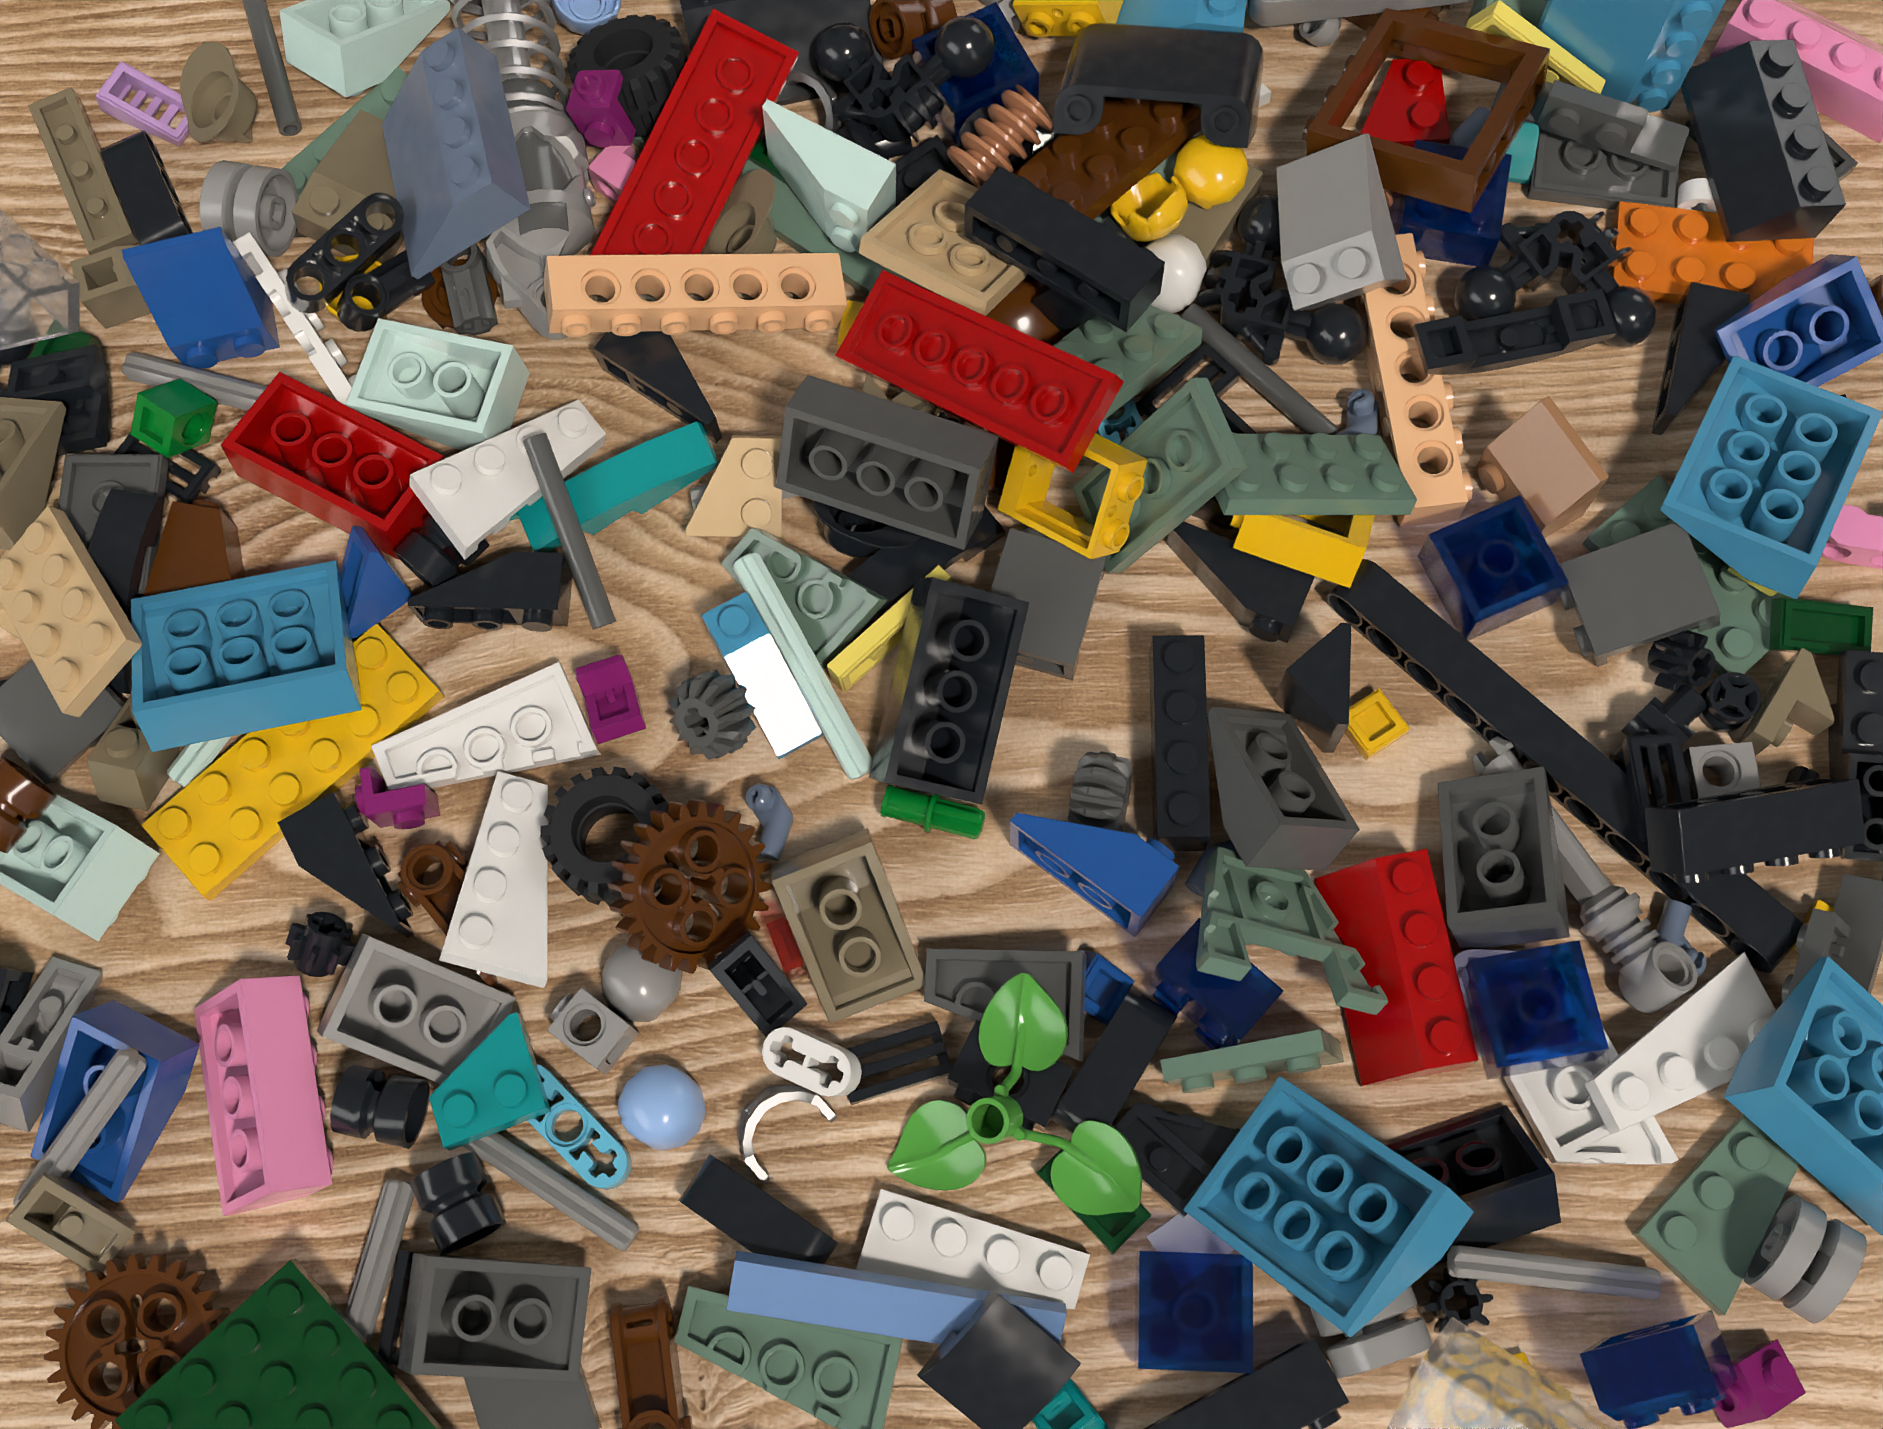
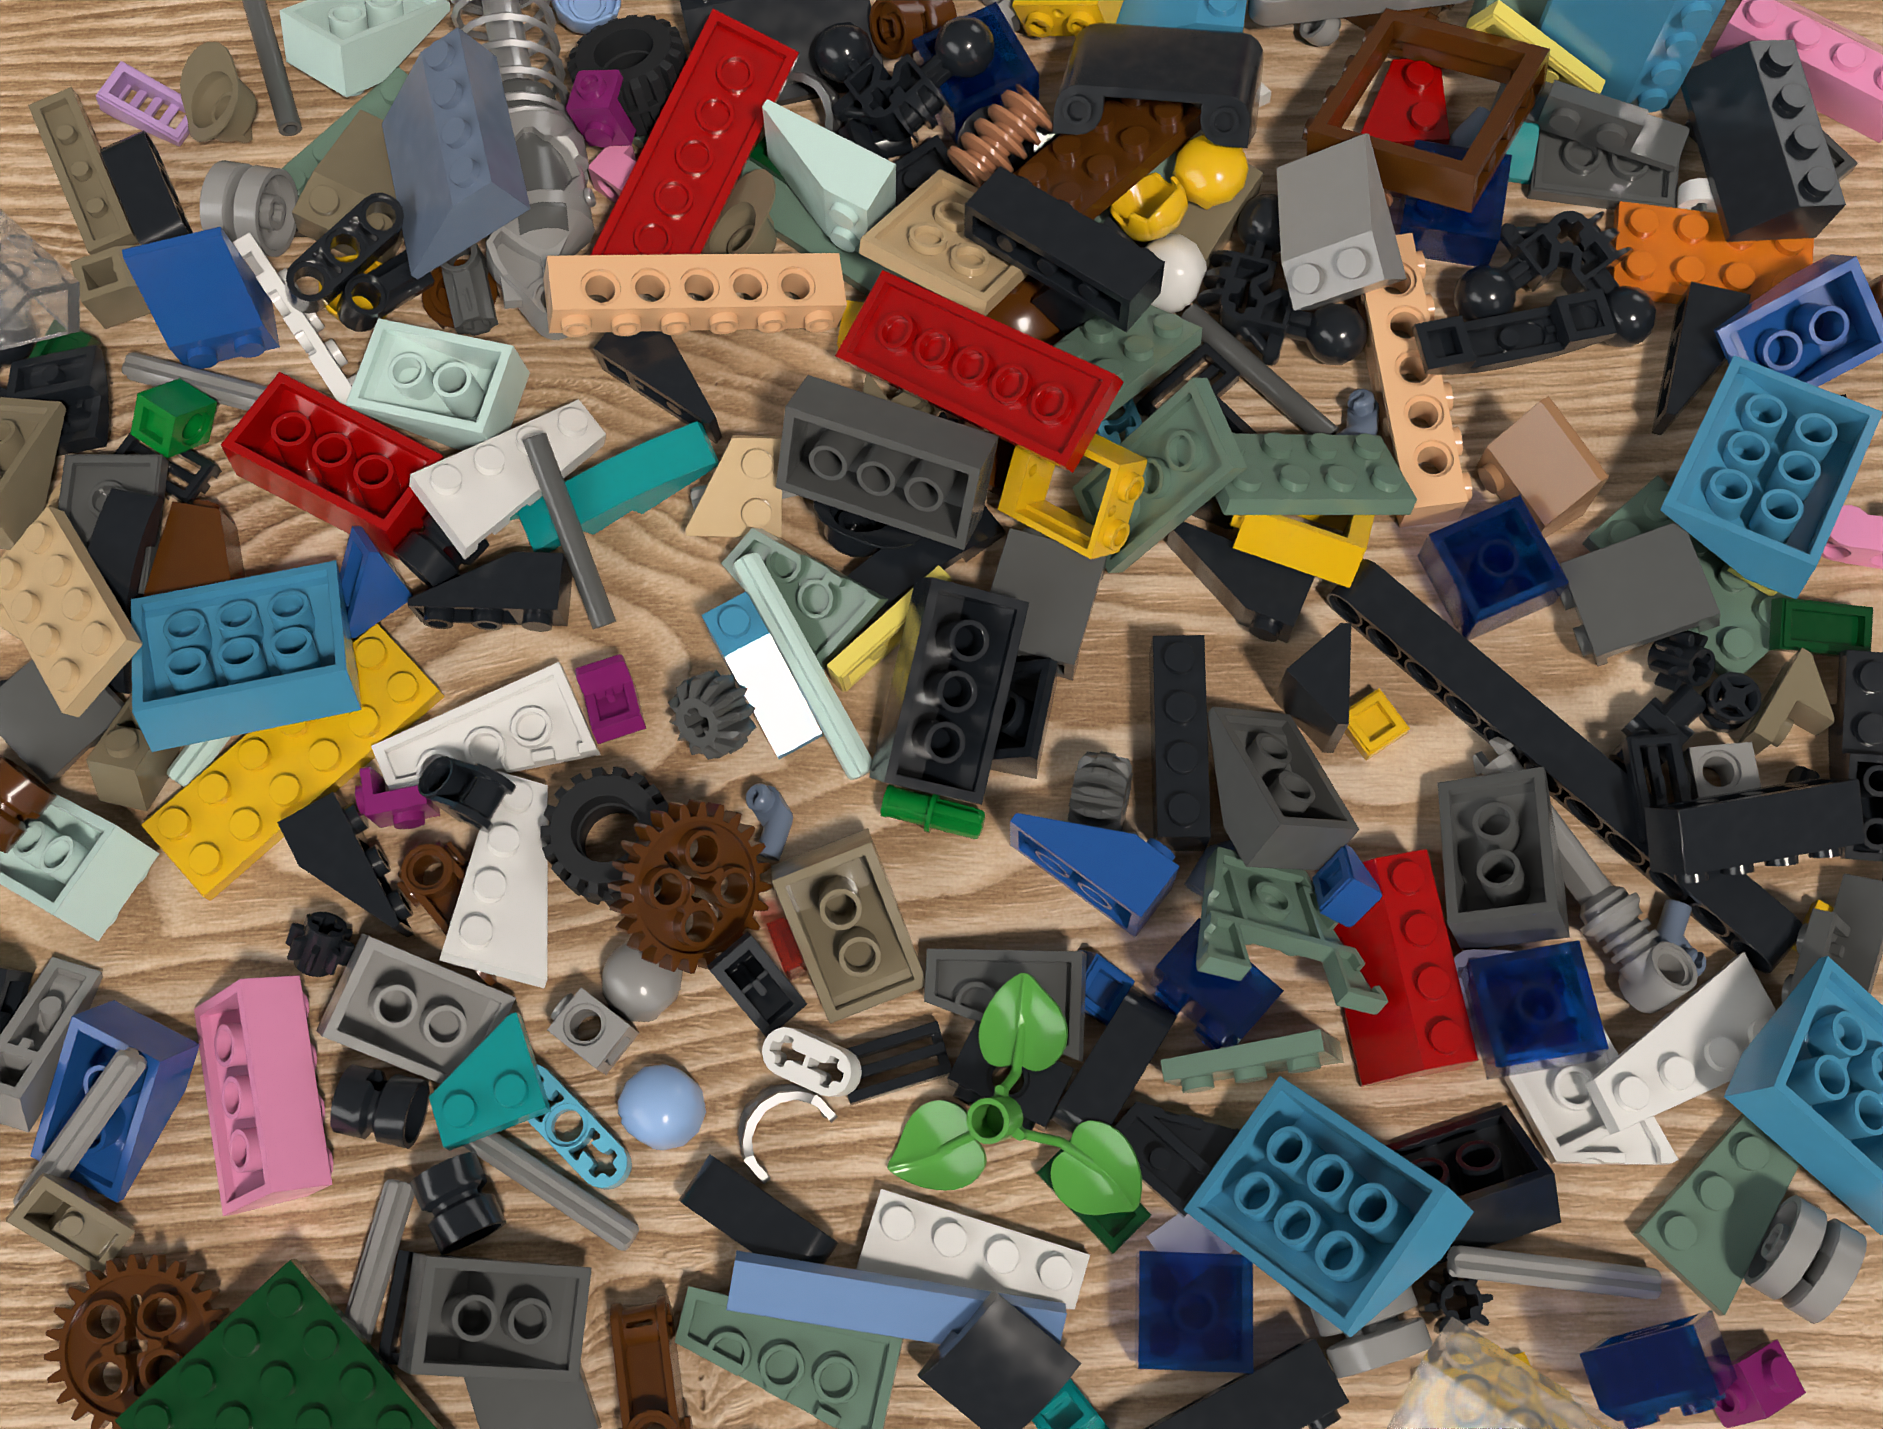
none -> black piece [418,756,516,833]
none -> black slope [990,658,1058,779]
none -> blue slope [1312,844,1382,927]

